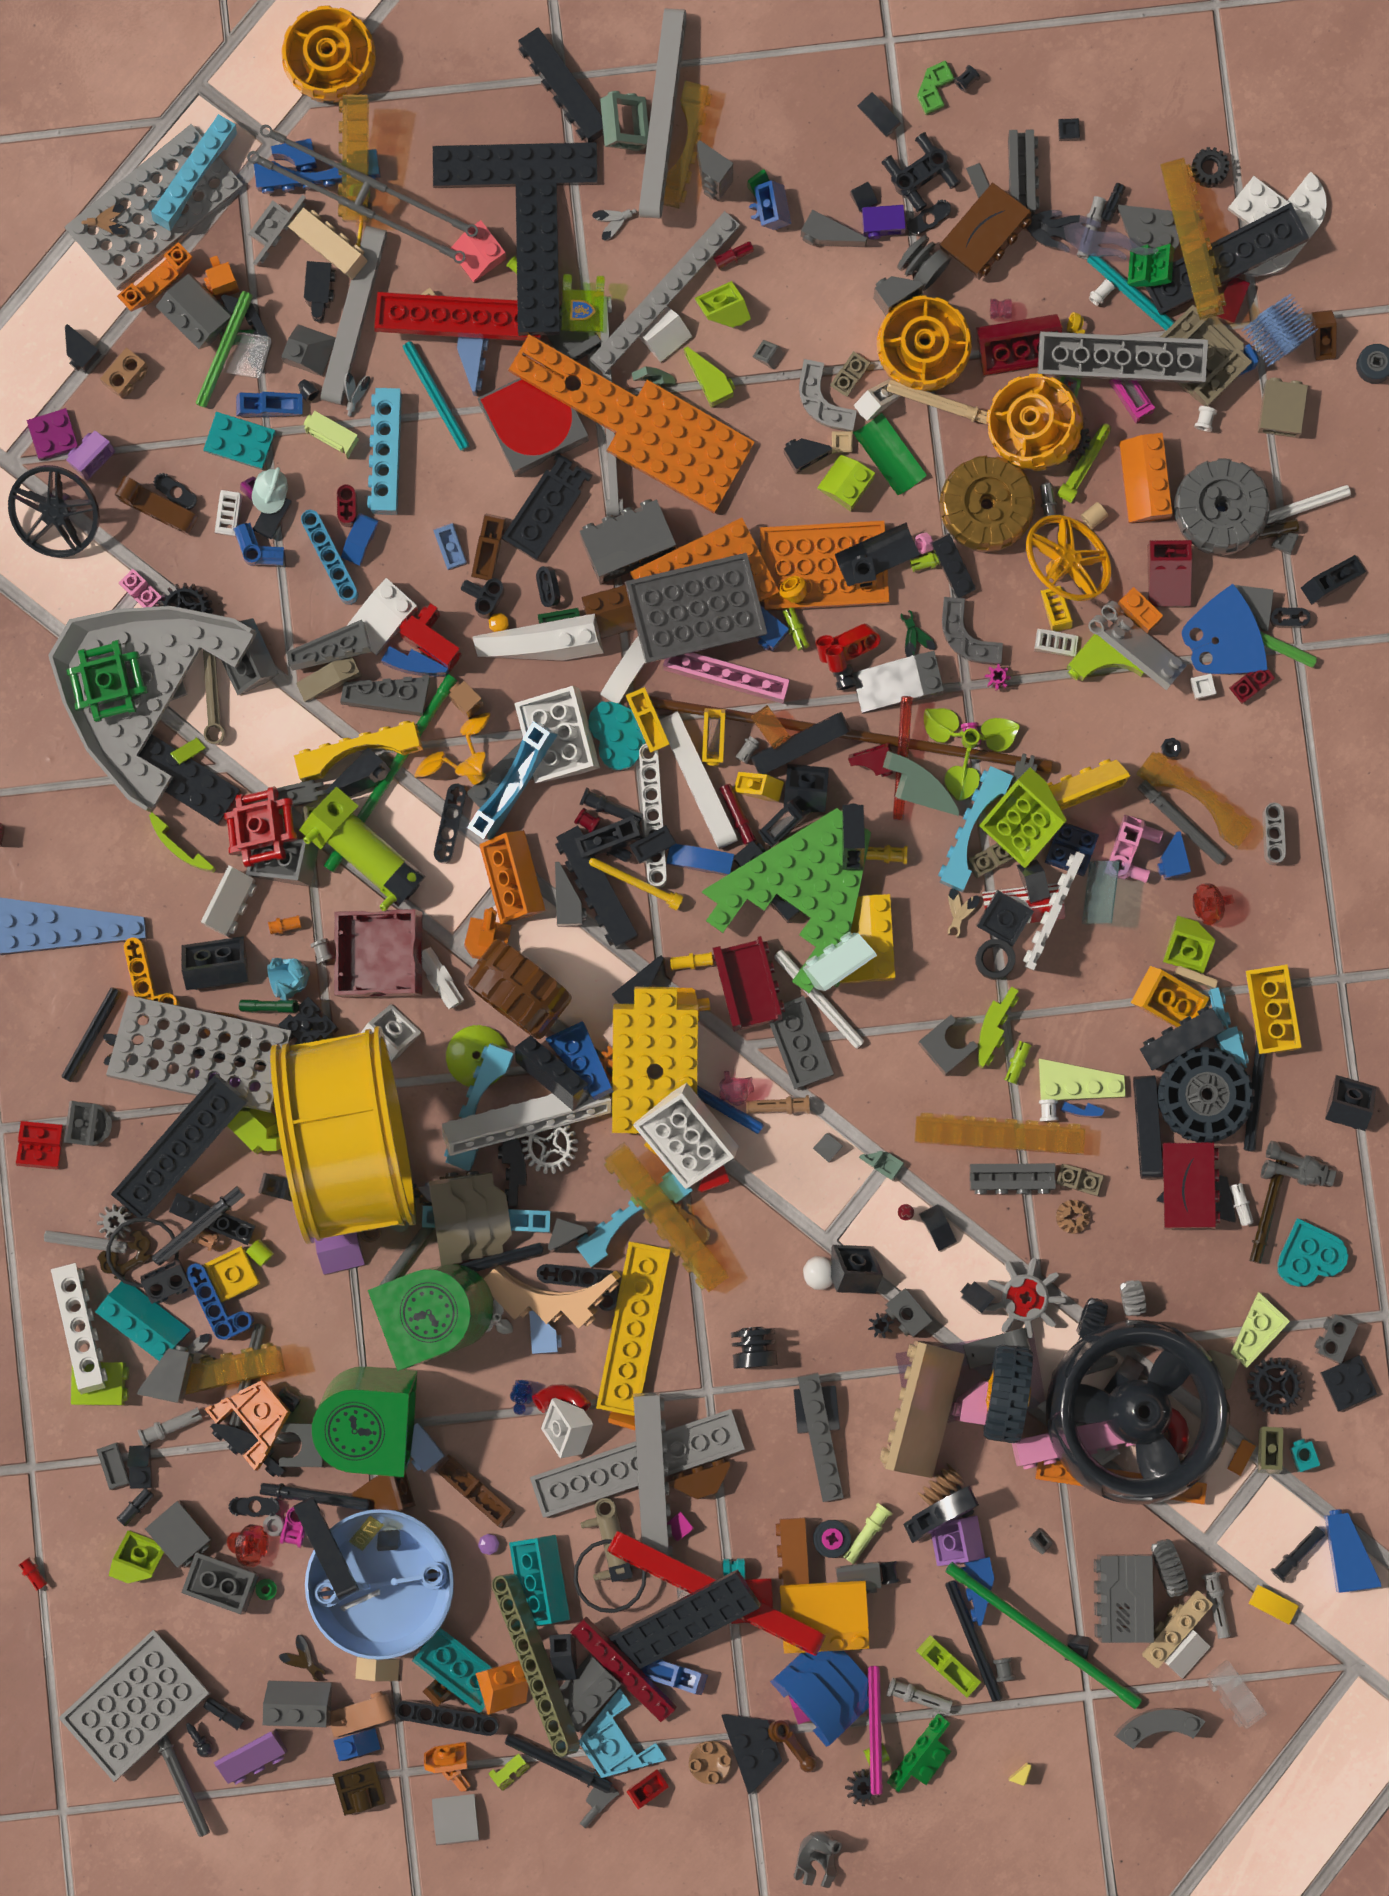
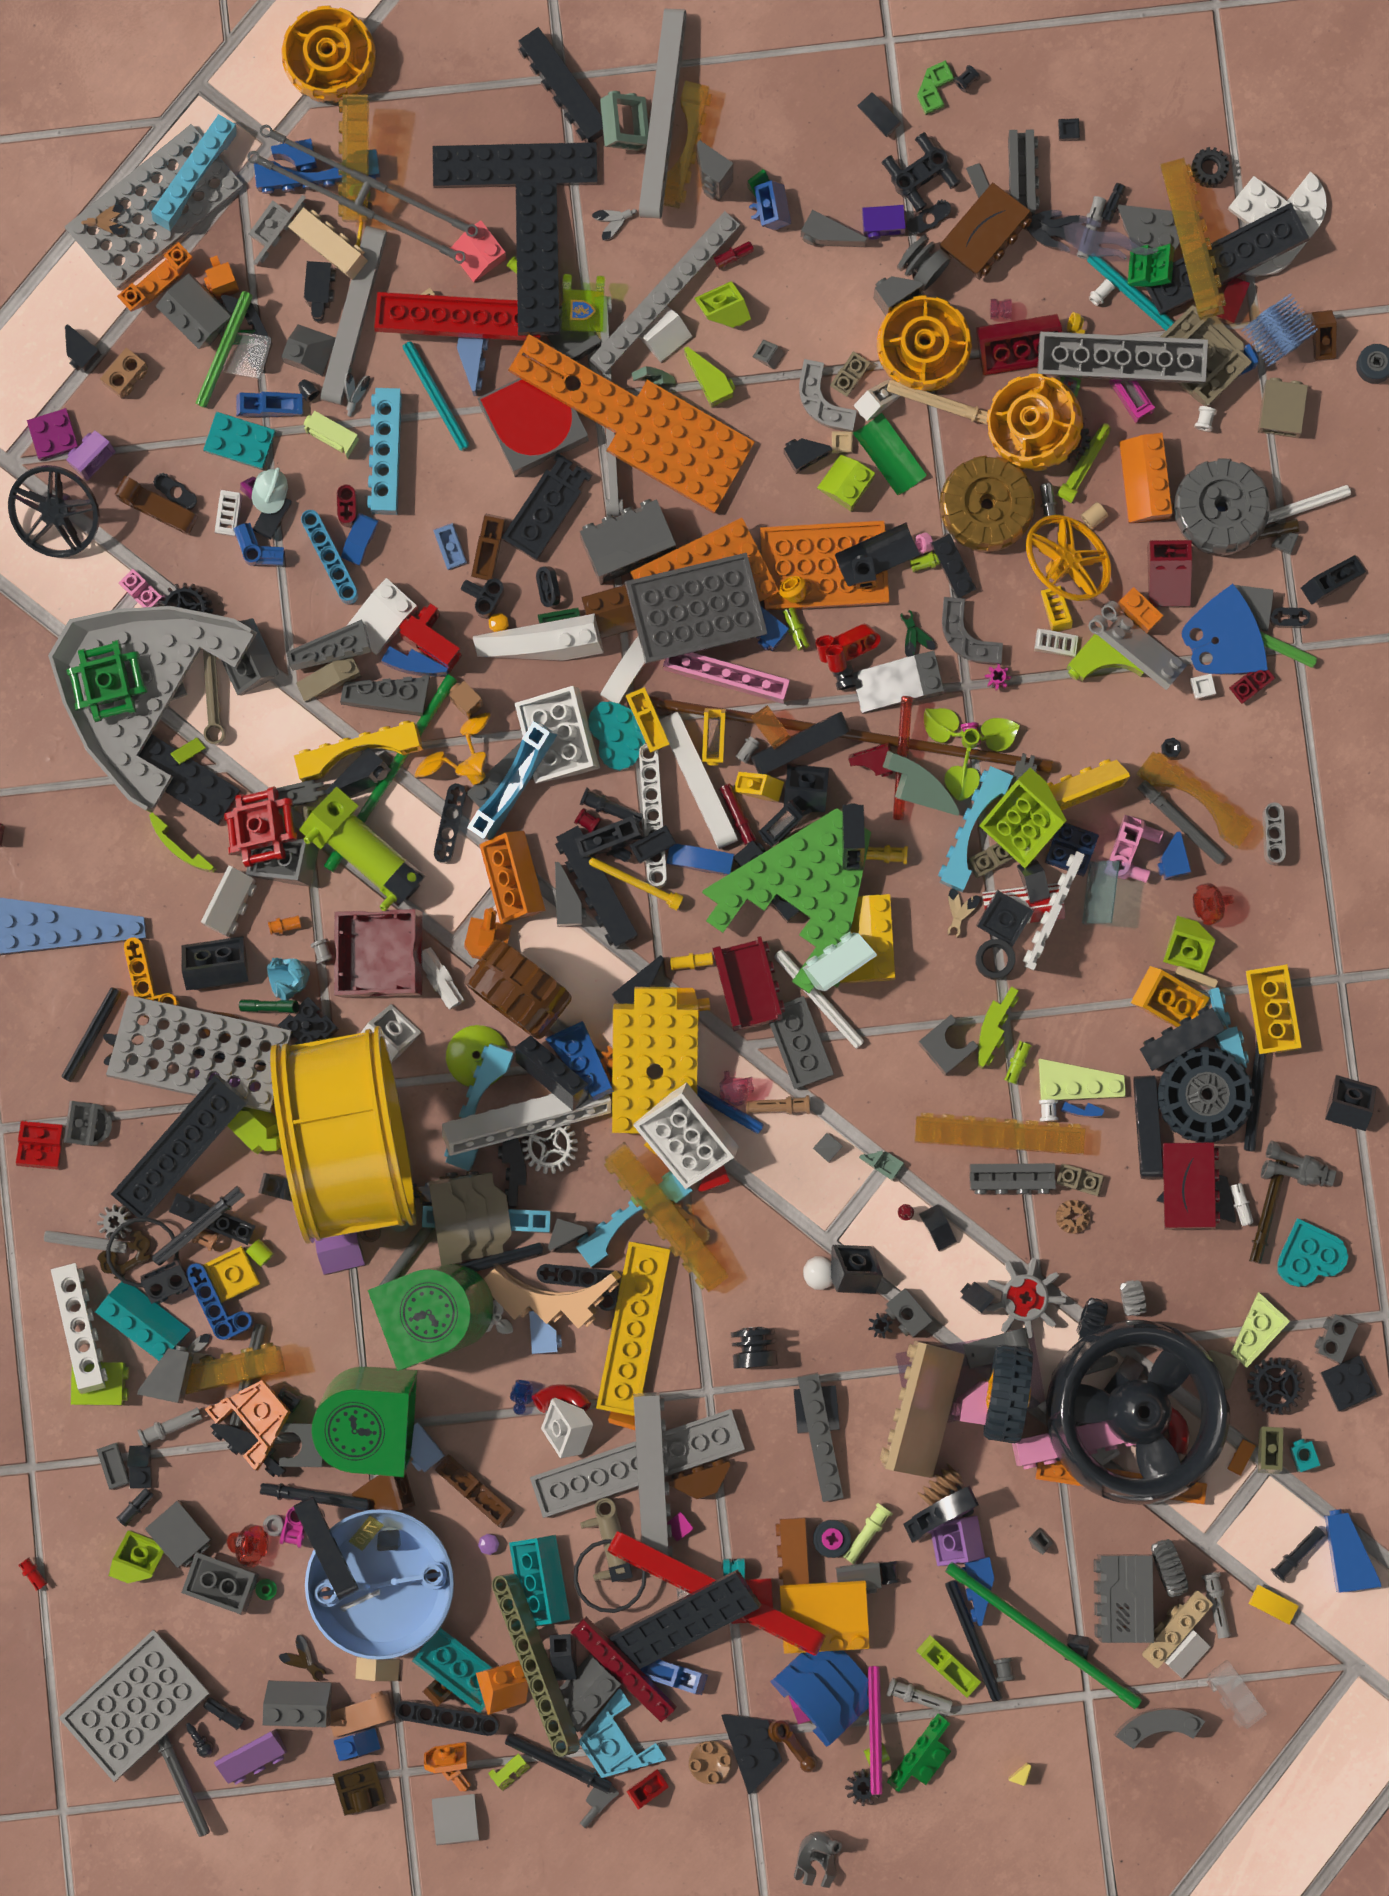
black piece [228,1496,280,1517] -> none
black slope [850,182,878,212] -> none

